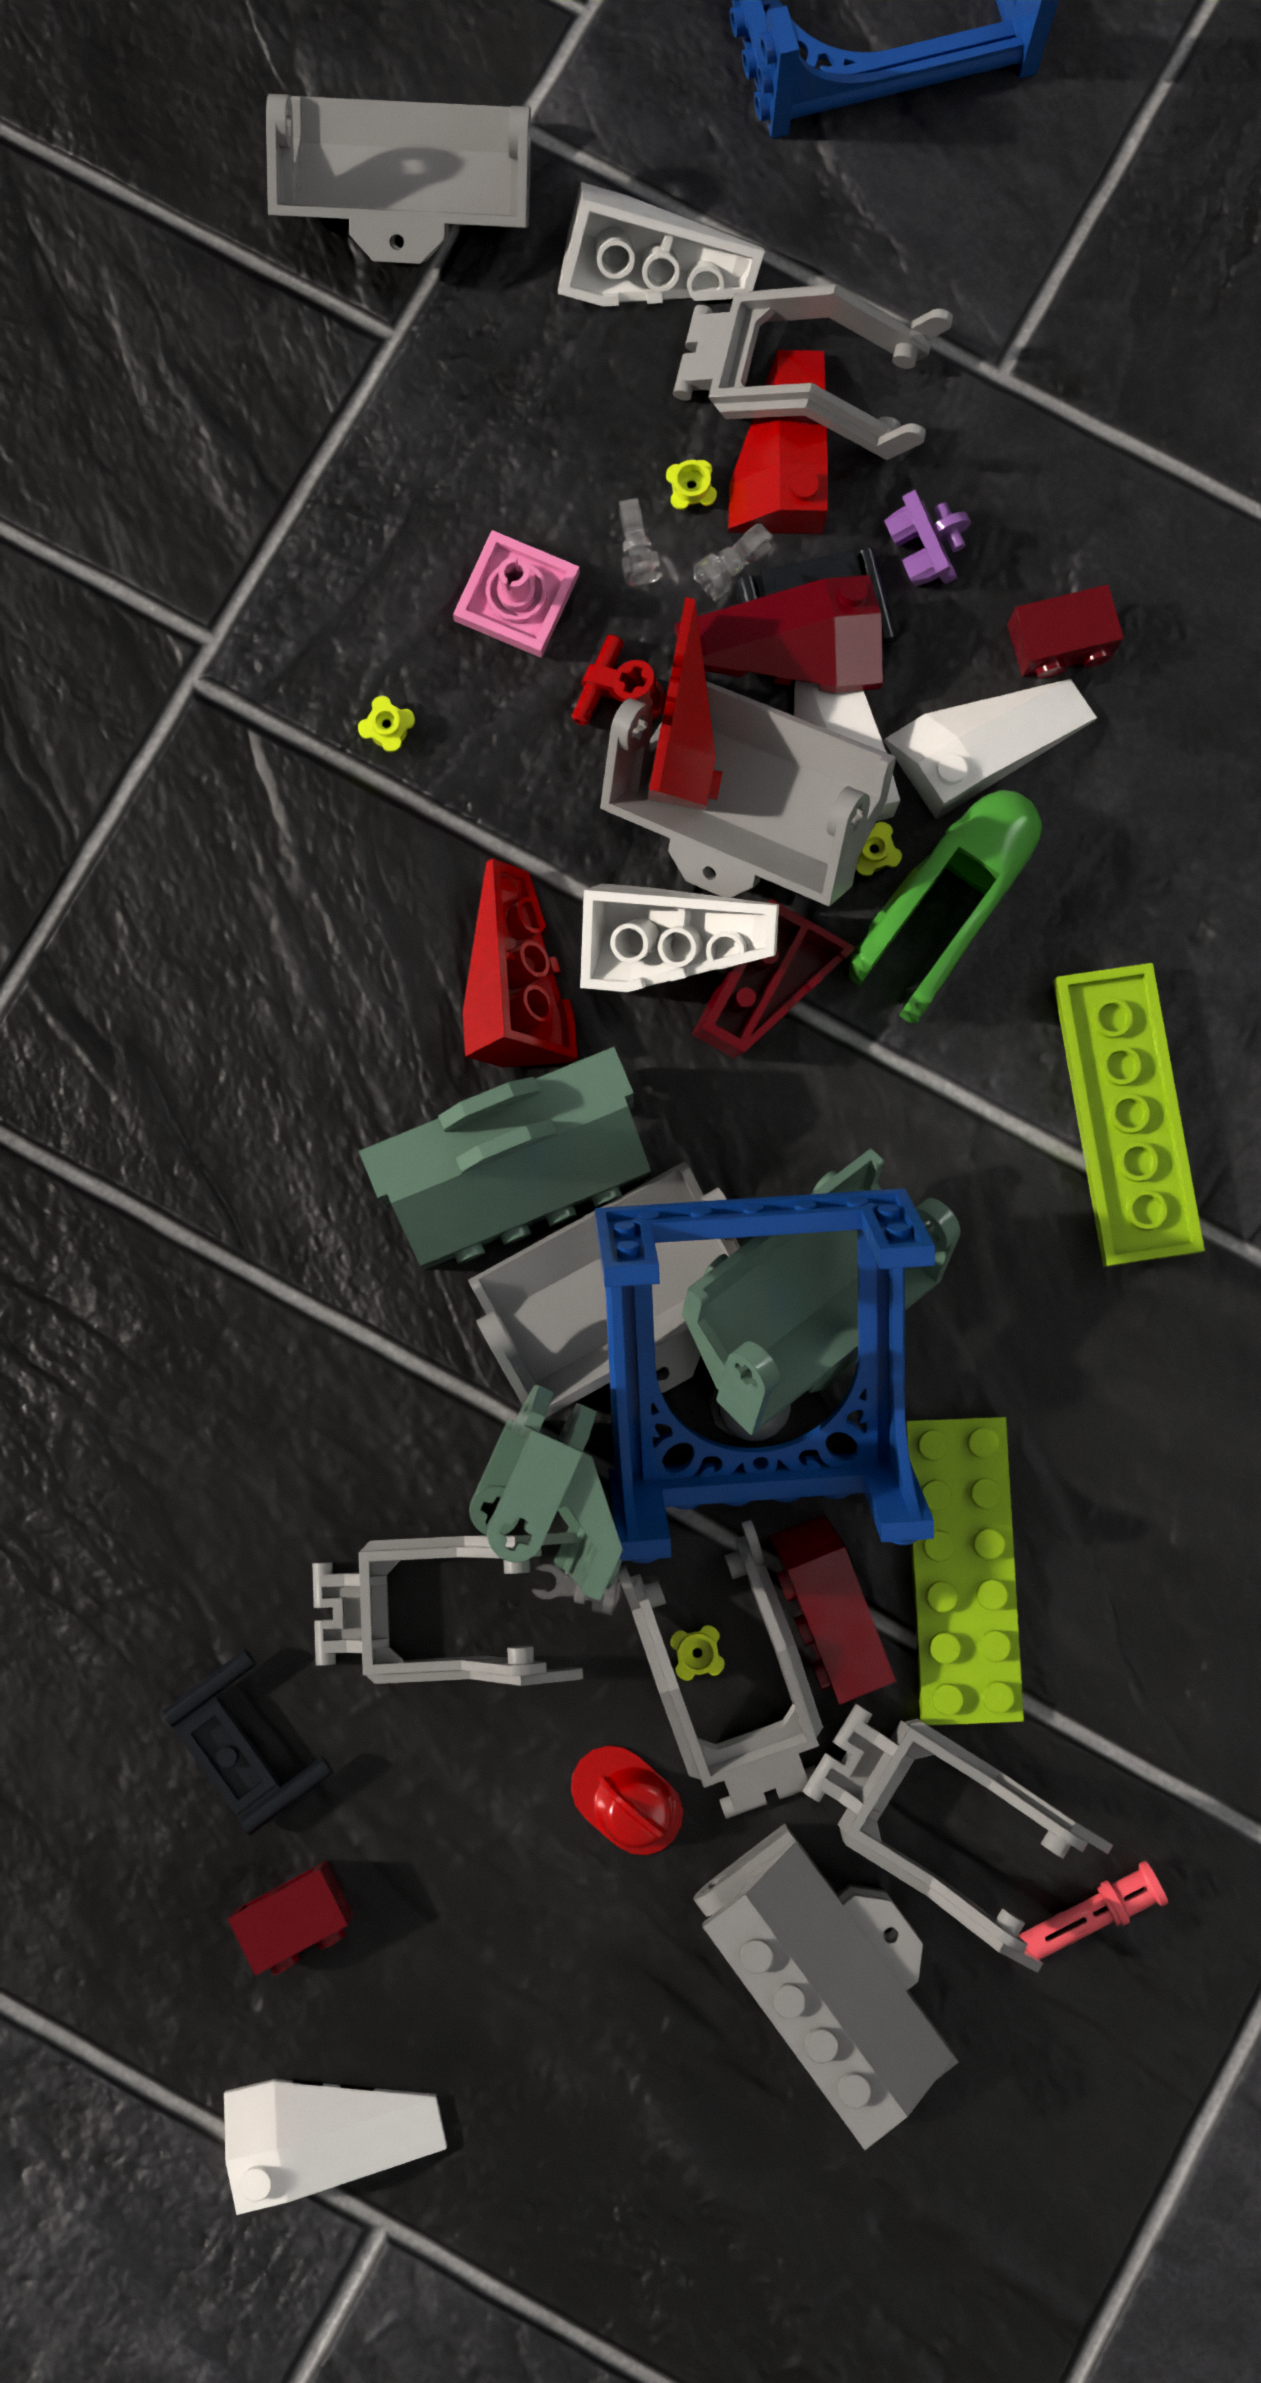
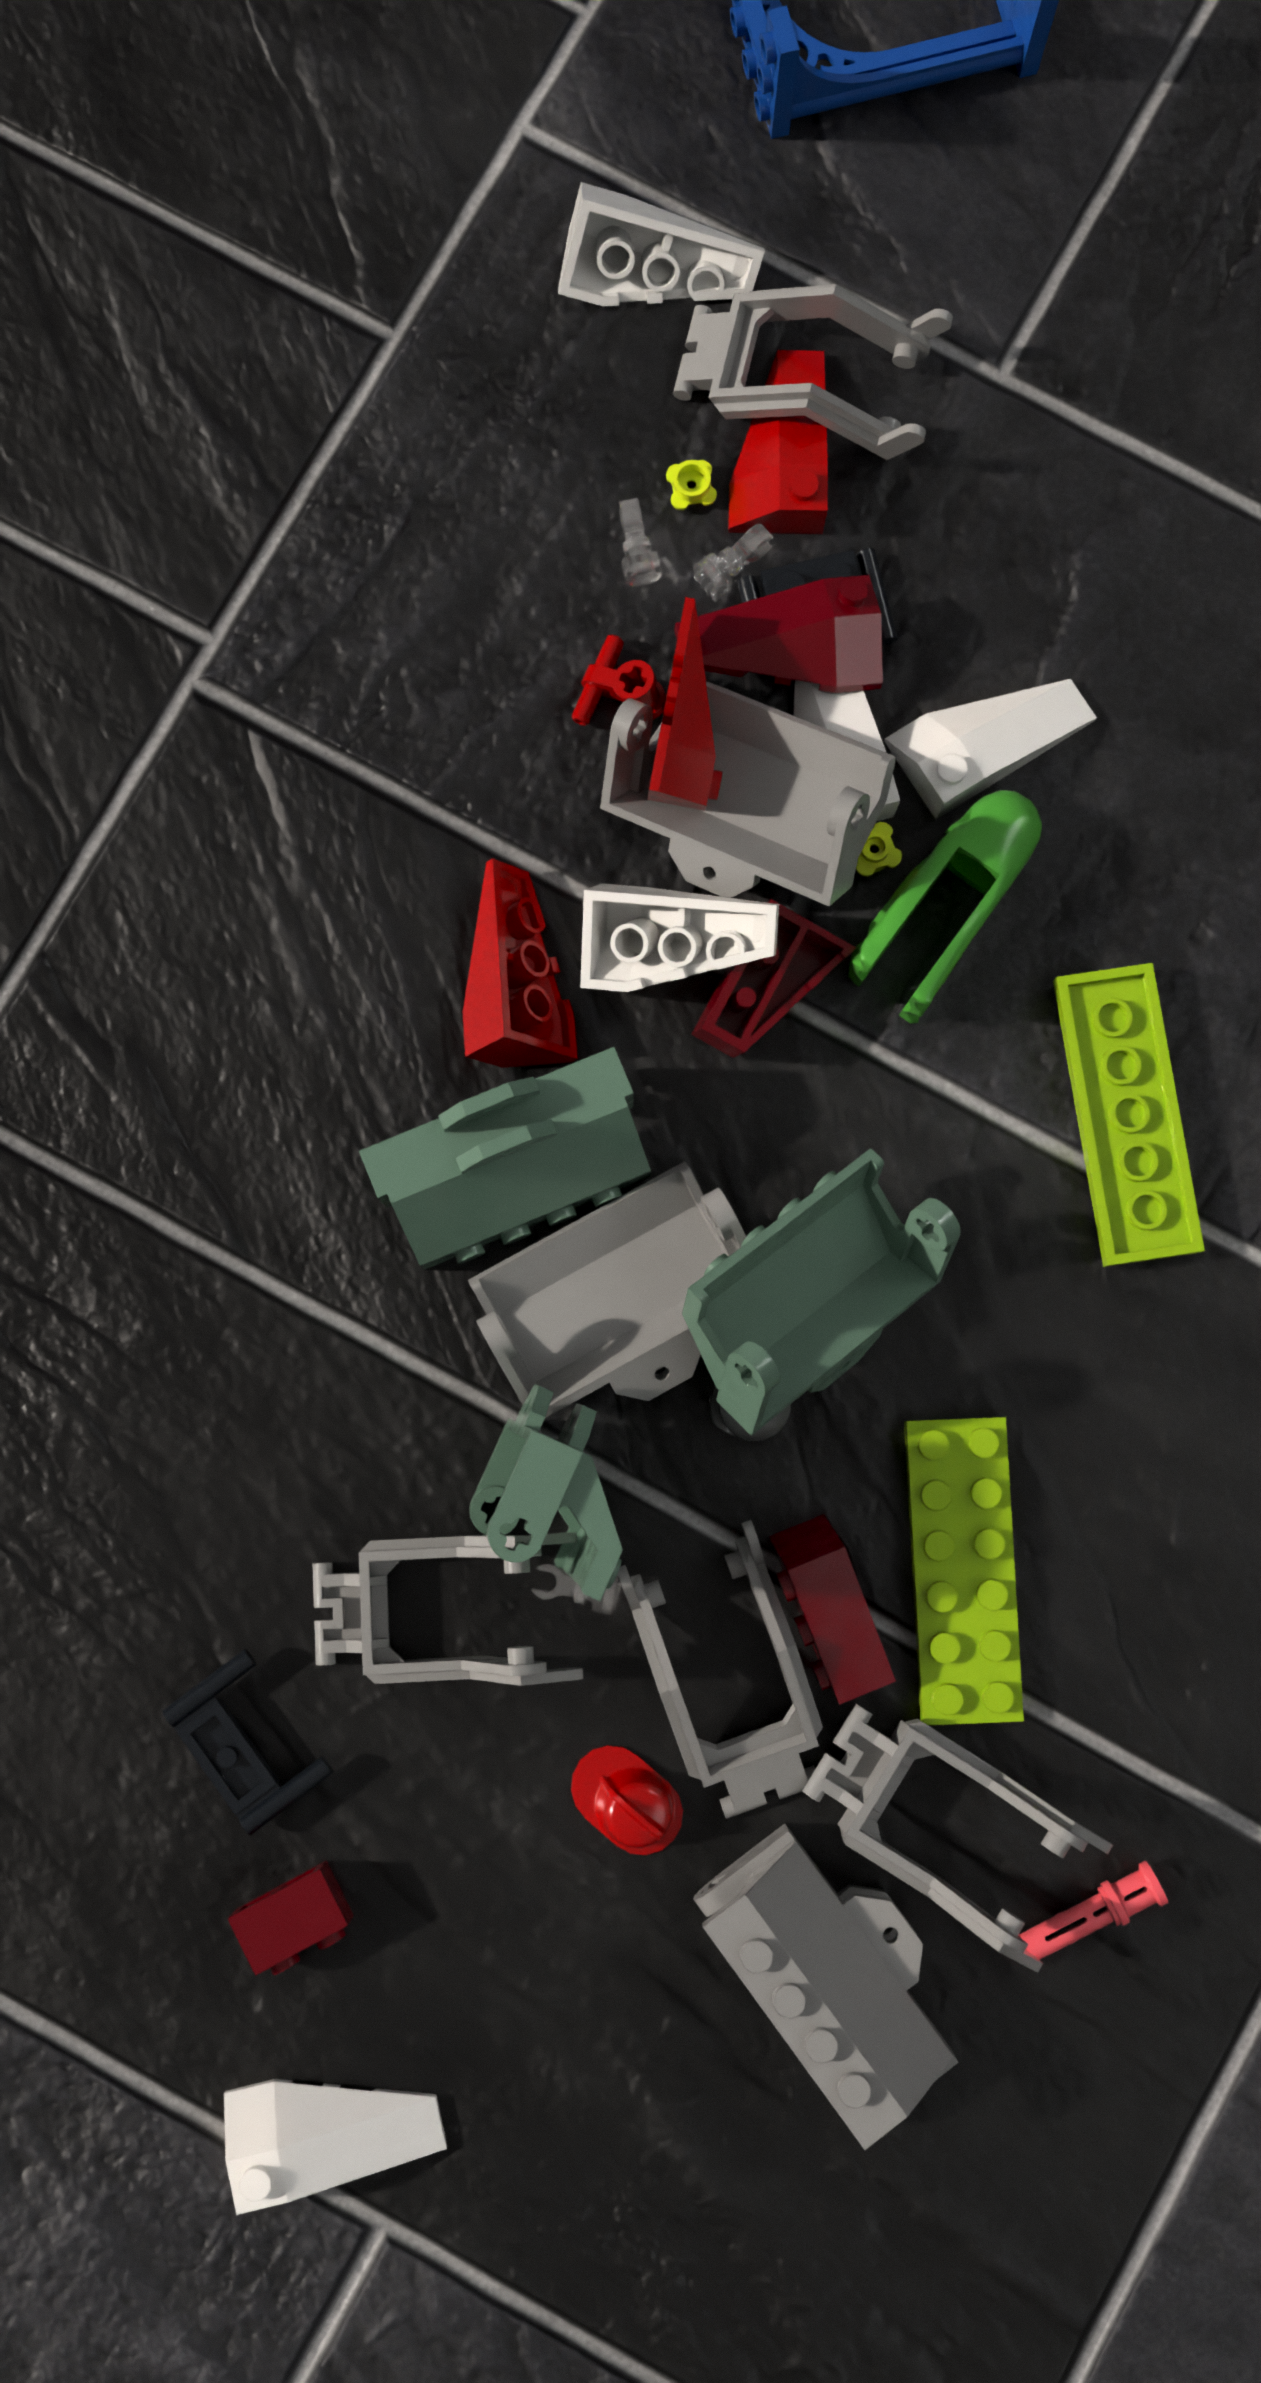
light grey piece [266,93,531,264] -> none
neon yellow plate [358,696,415,752] -> none
bright pink plate [453,530,580,658] -> none
blue arch [595,1188,935,1564] -> none
neon yellow plate [670,1625,725,1681] -> none
medium lavender hips [884,490,971,586] -> none
dark red brick [1007,584,1124,679] -> none

